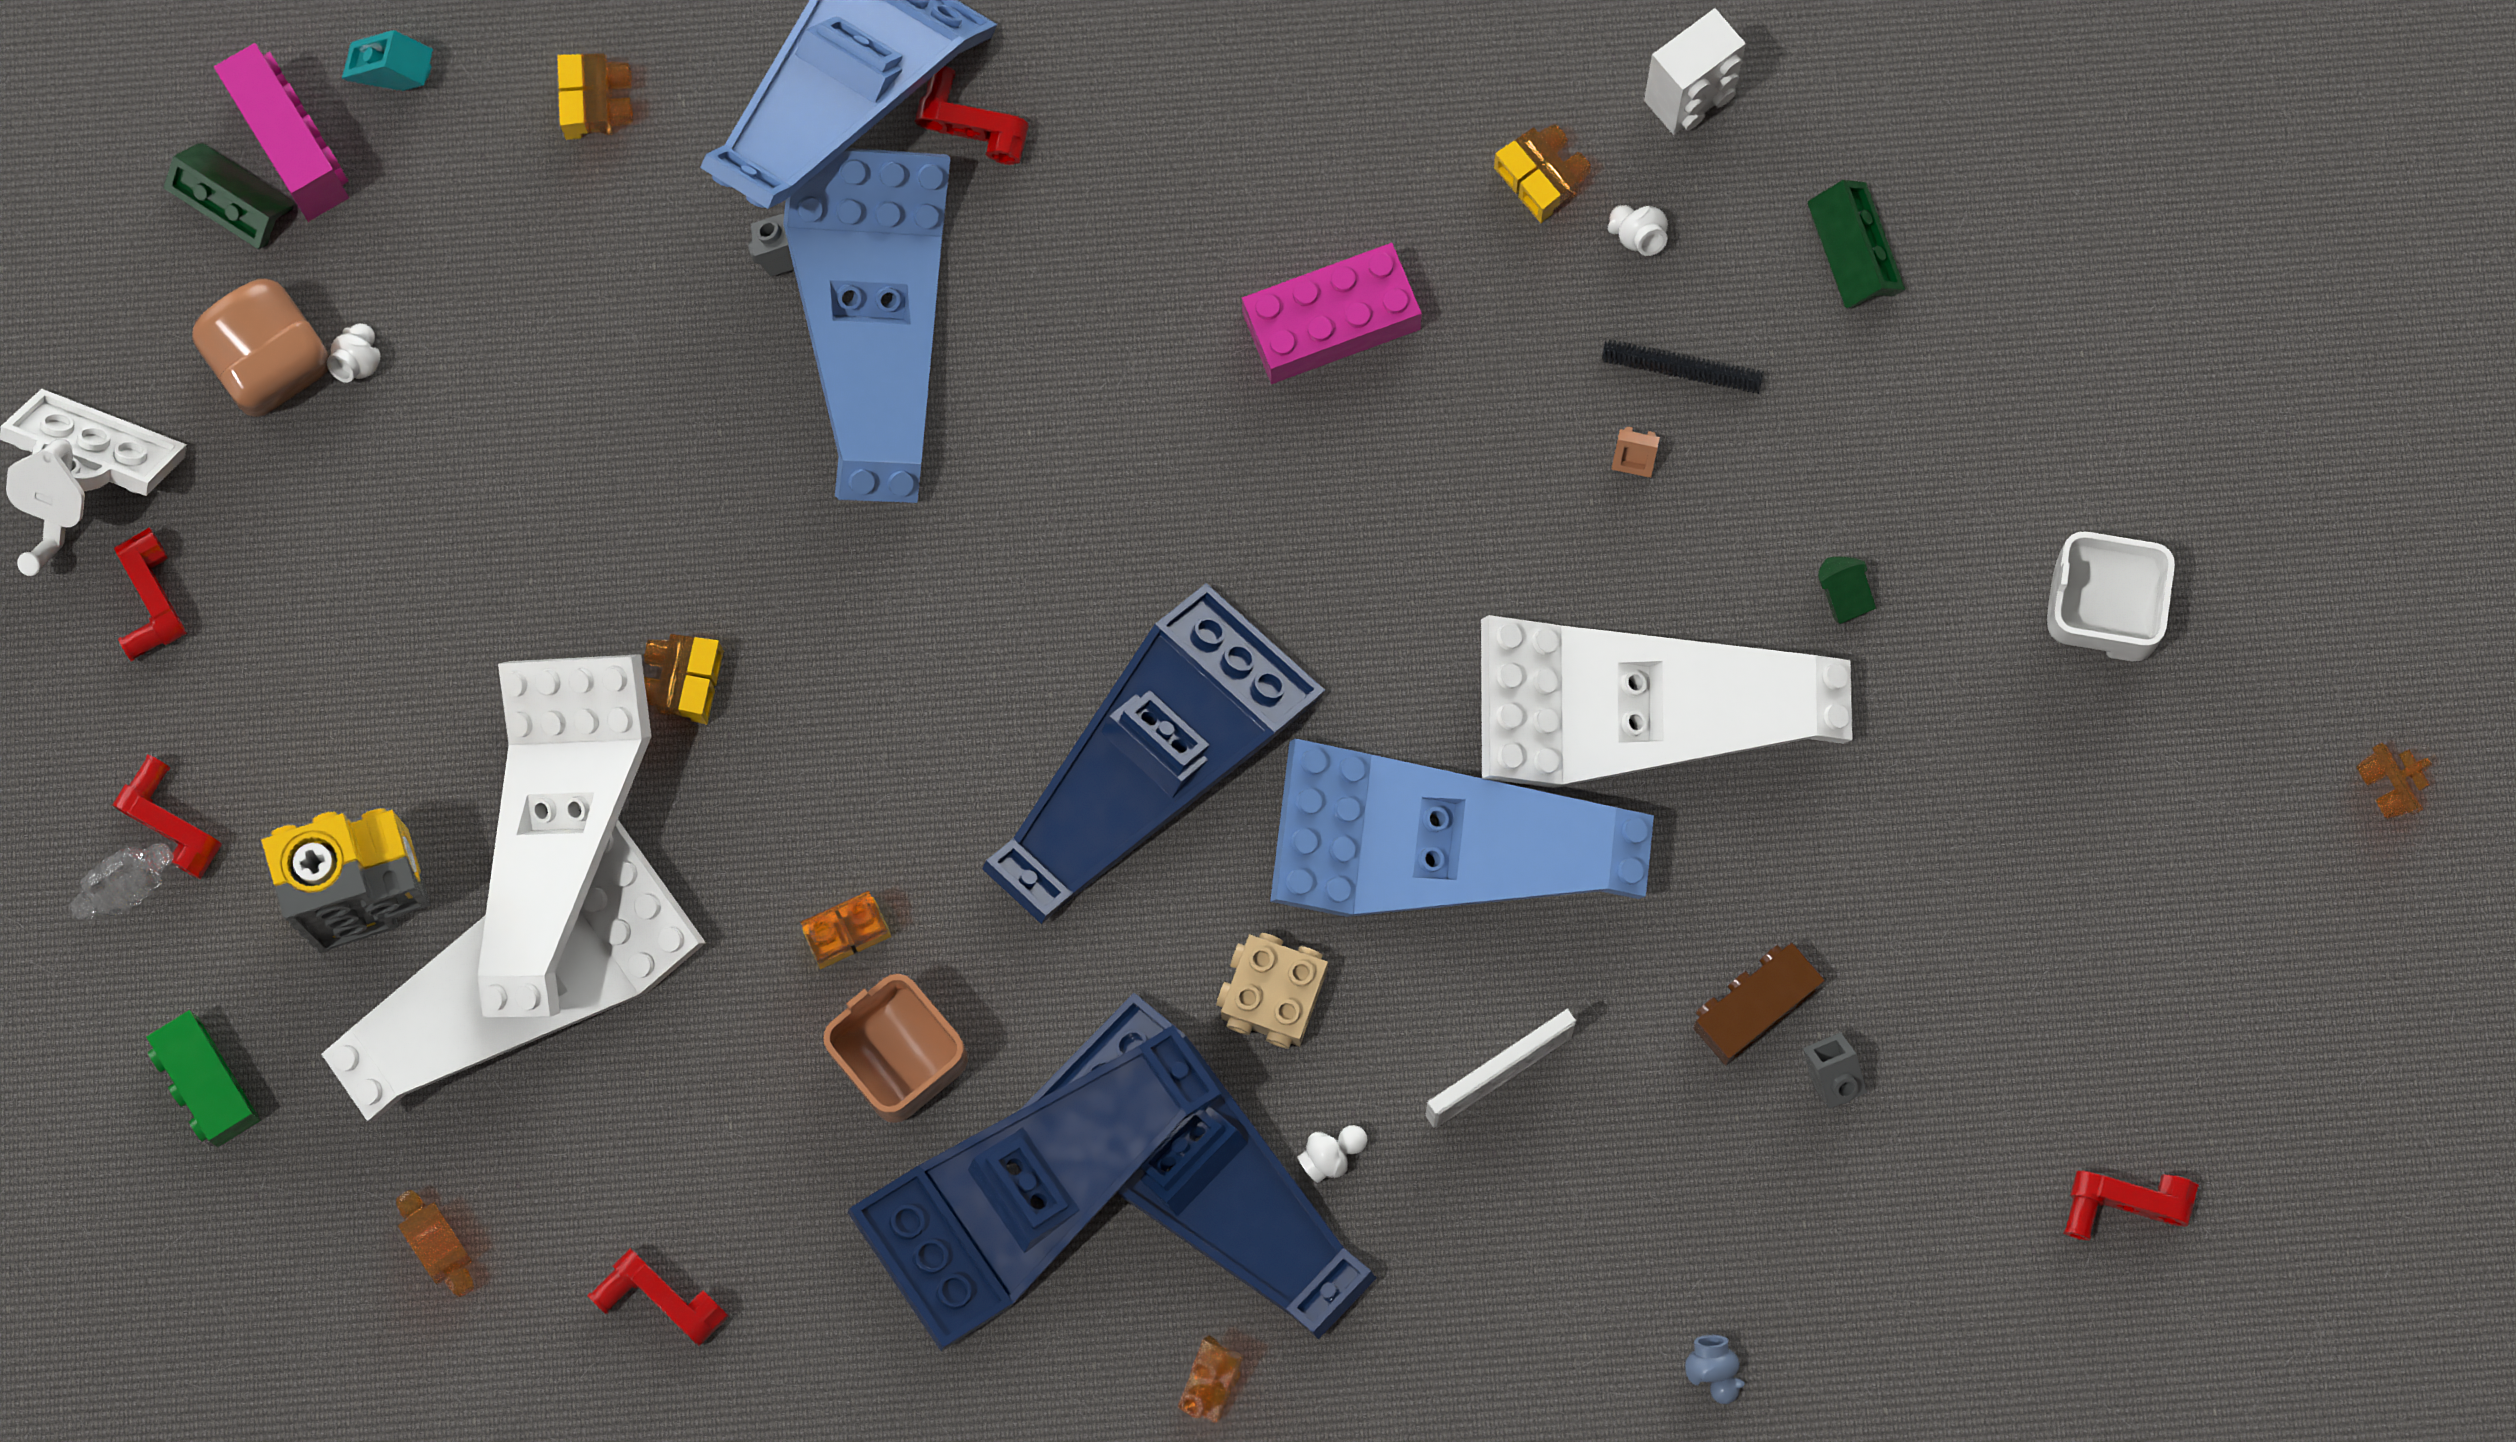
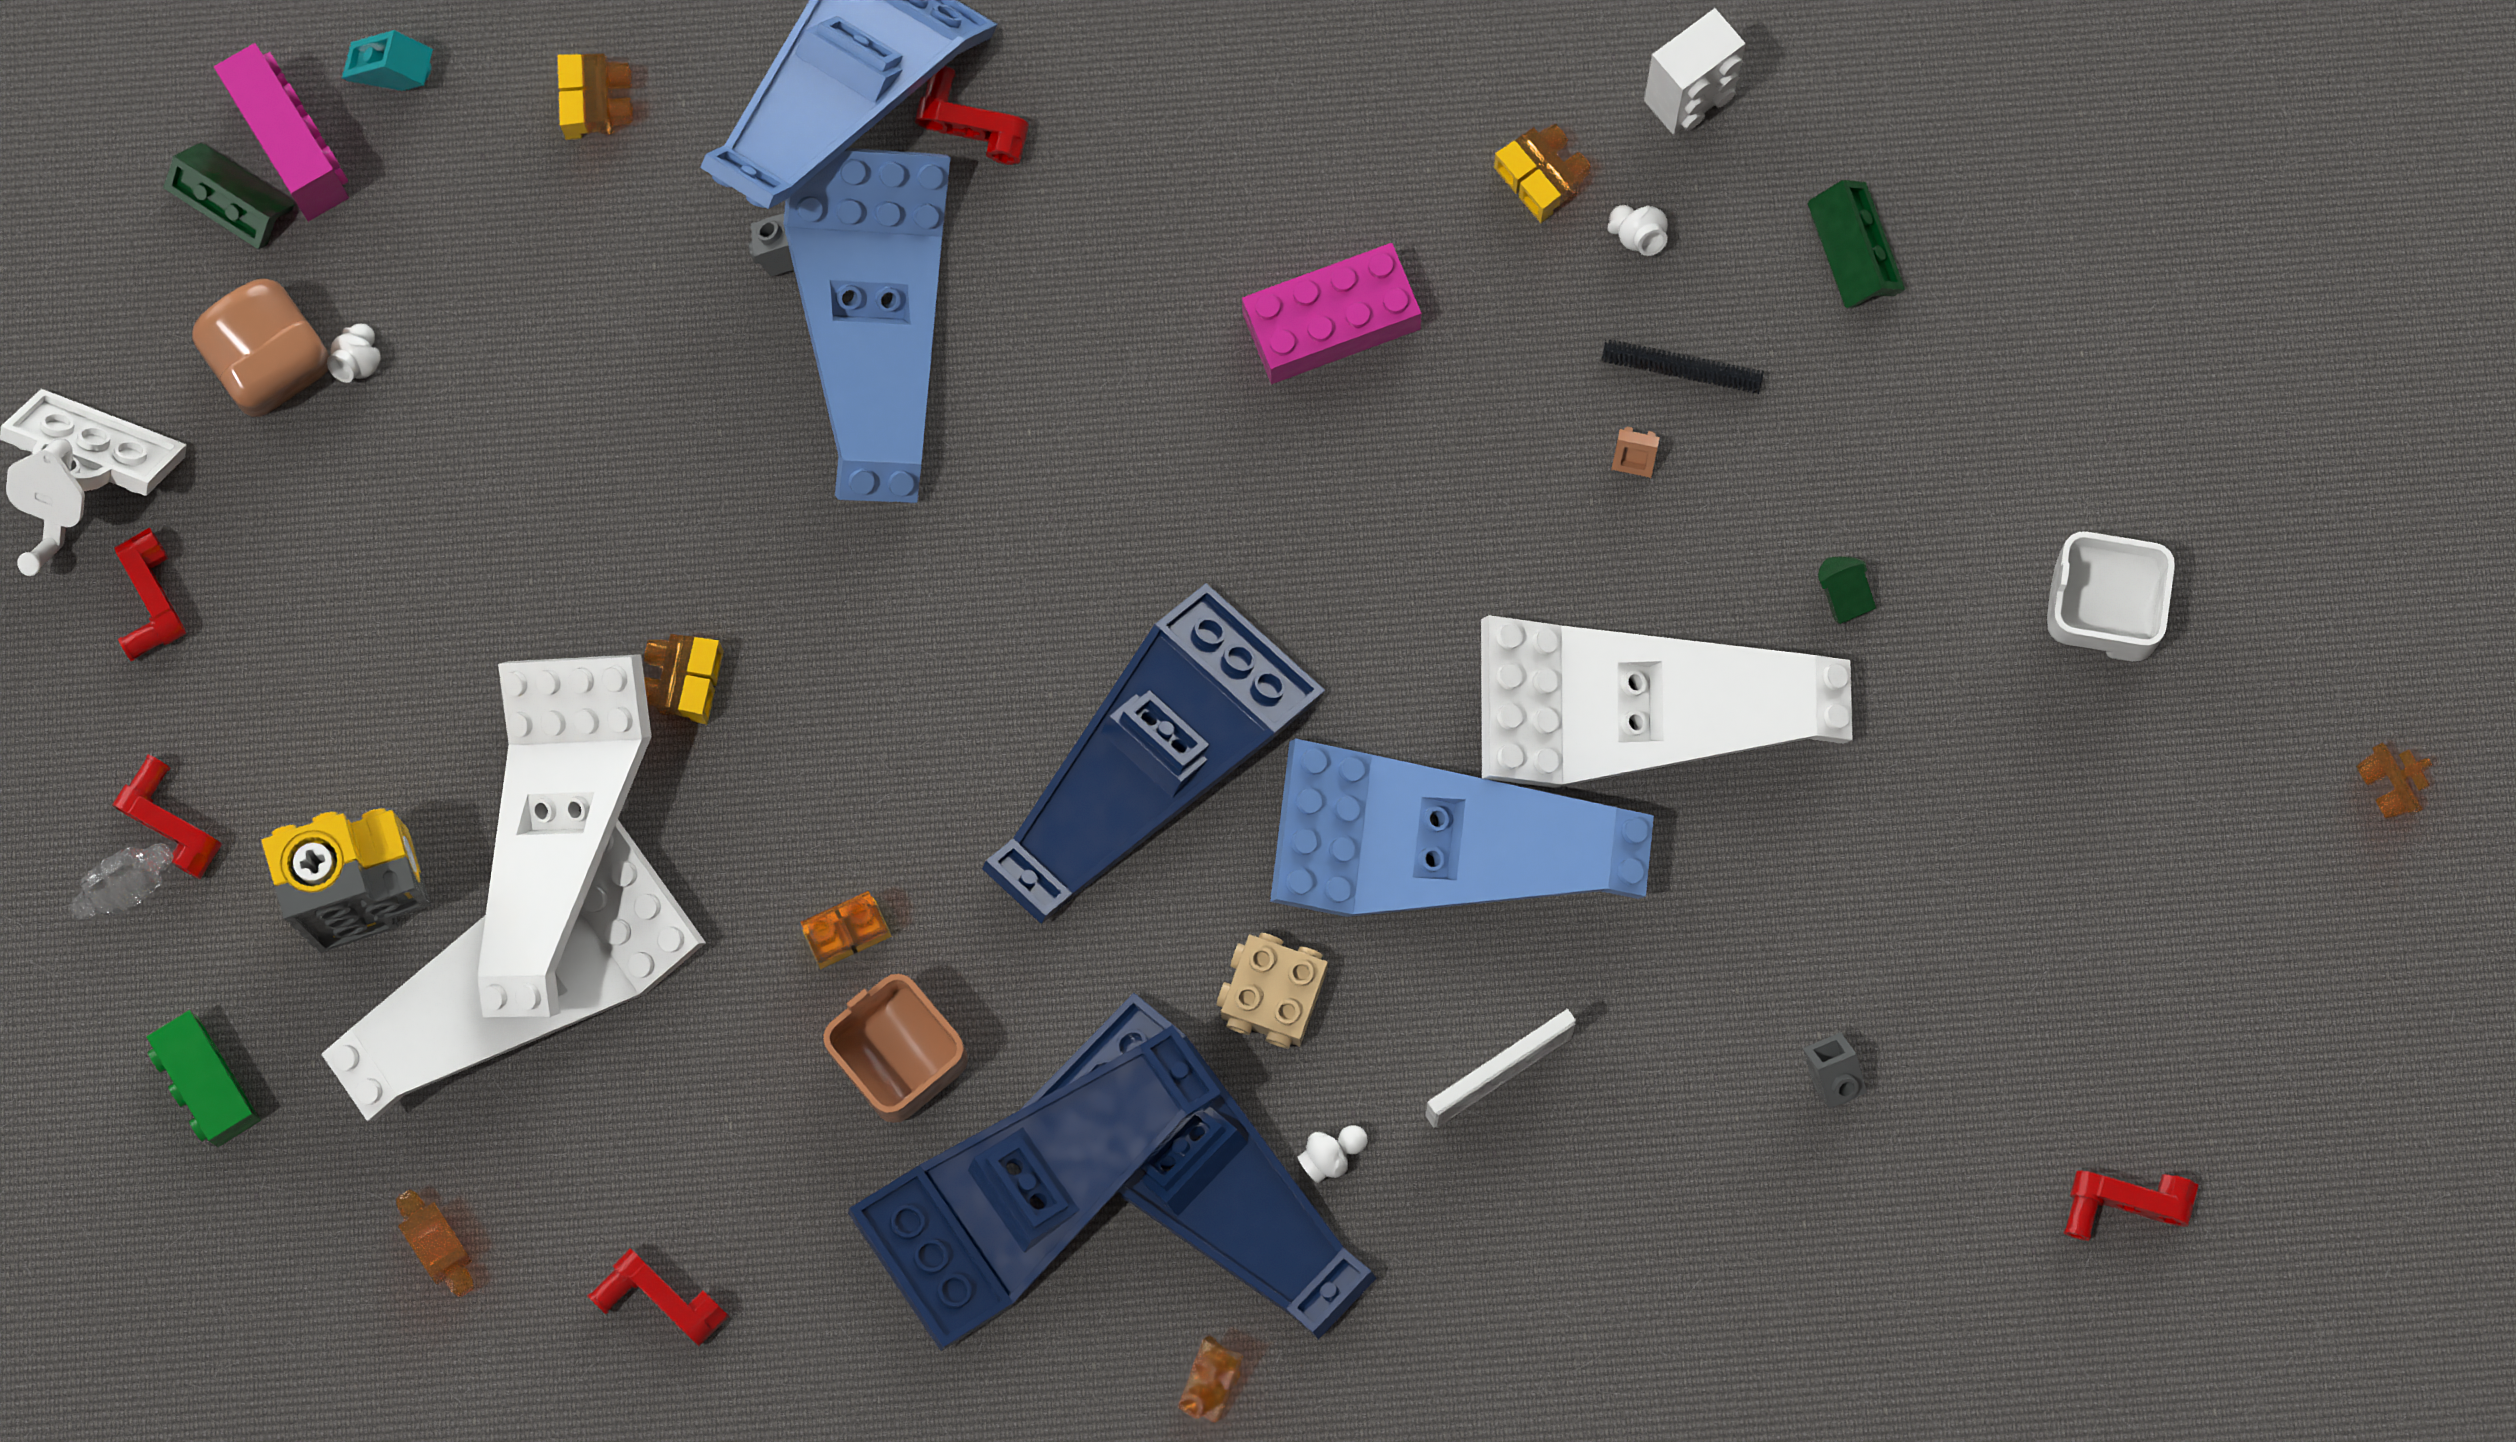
sand blue animal [1685,1335,1744,1404] -> none
reddish brown brick [1693,942,1825,1066] -> none

